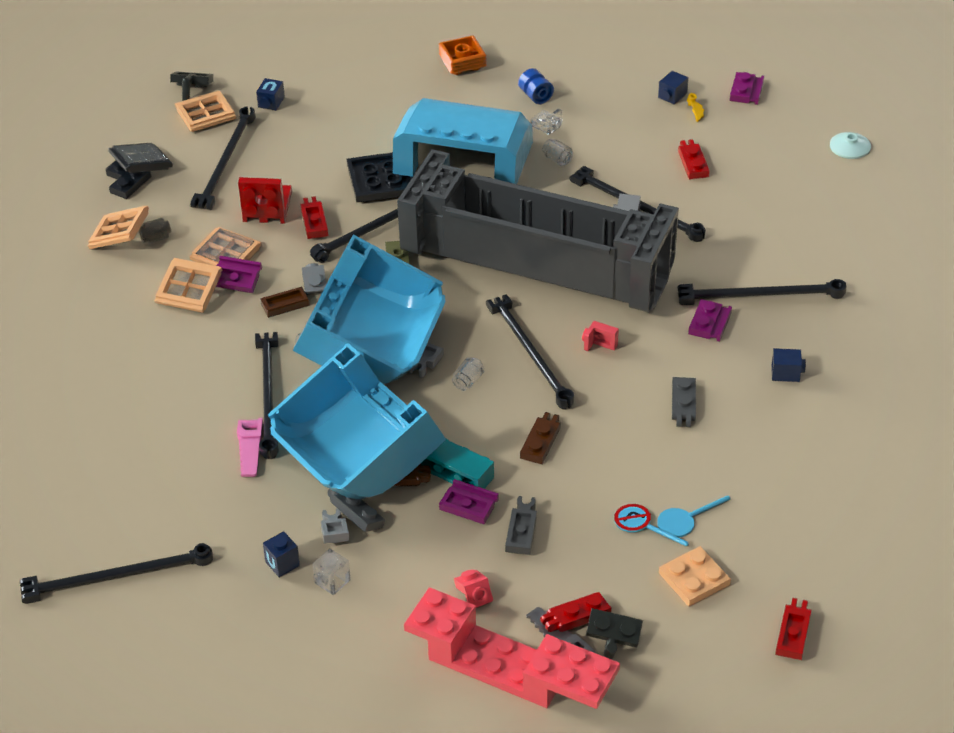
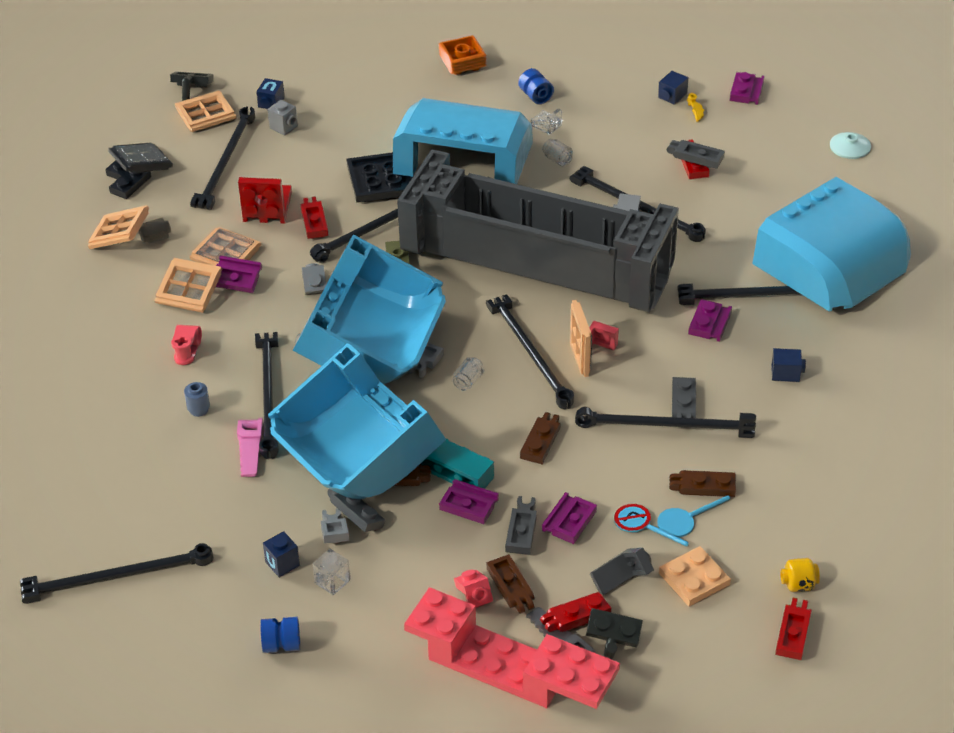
reddish brown tile [260,287,310,318] -> none
none -> coral piece [171,325,202,365]
none -> sand blue brick [184,382,210,417]
none -> blue wheel [261,616,300,653]
none -> light grey brick [268,100,298,136]
none -> reddish brown hinge [486,554,535,614]
none -> magenta plate [542,492,597,544]
none -> light nougat piece [570,300,592,377]
none -> black hinge [575,407,756,438]
none -> dark grey bracket [590,548,654,595]
none -> dark grey hinge [666,140,725,169]
none -> reddish brown hinge [669,470,736,497]
none -> medium azure slope [752,177,911,311]
none -> yellow head [780,558,820,592]

